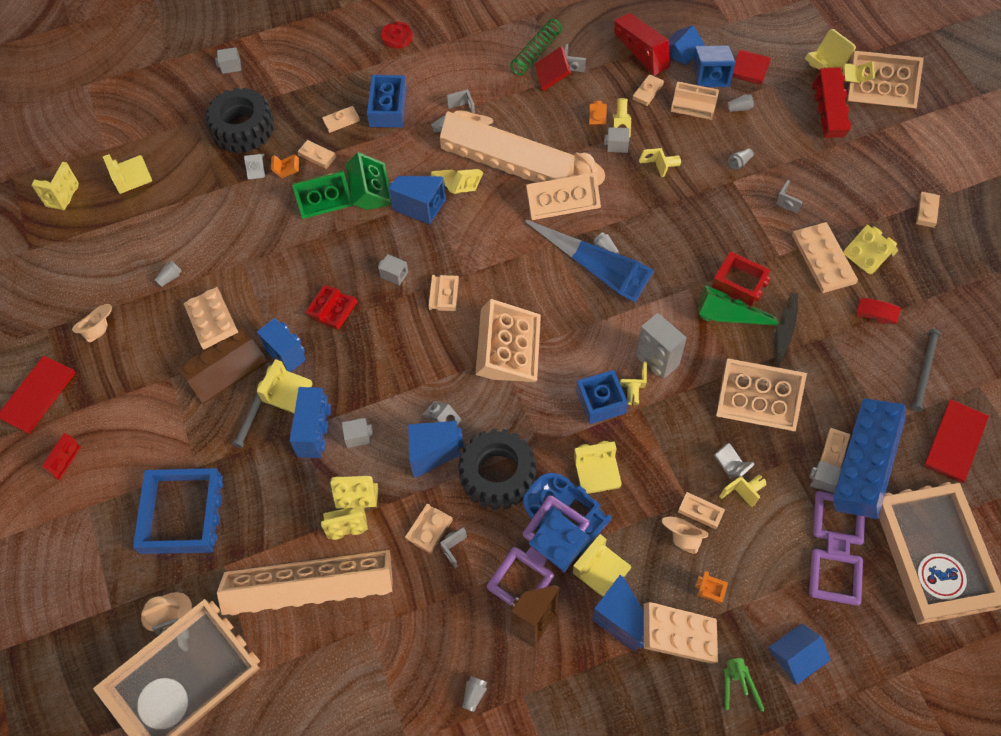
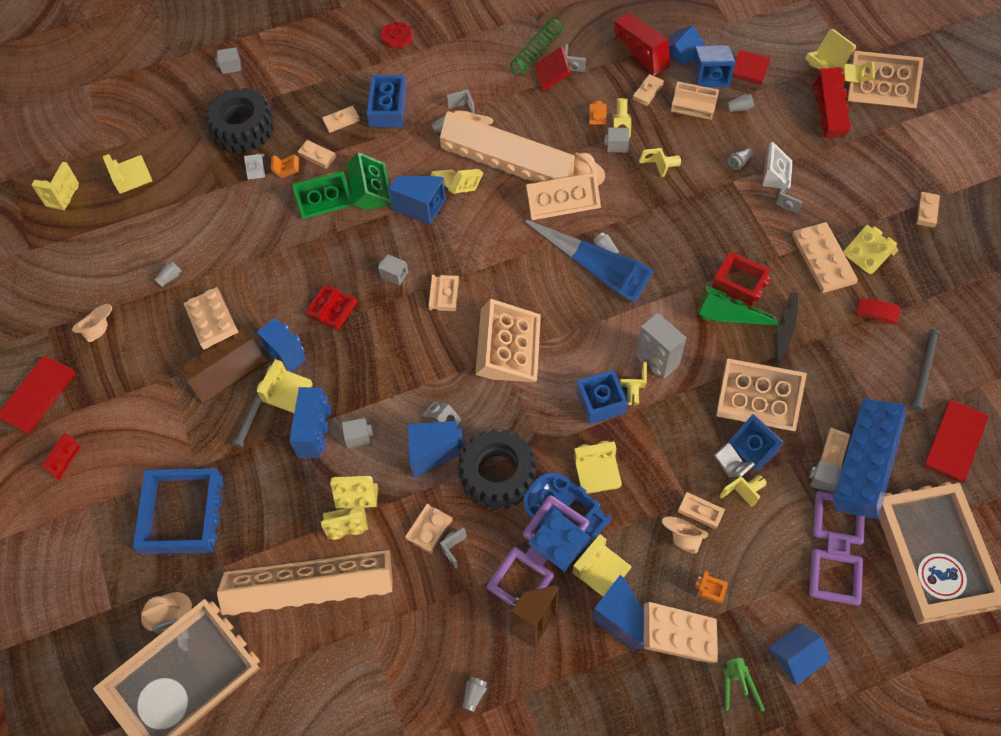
none -> blue slope [728,414,783,471]
none -> white slope [762,142,792,189]

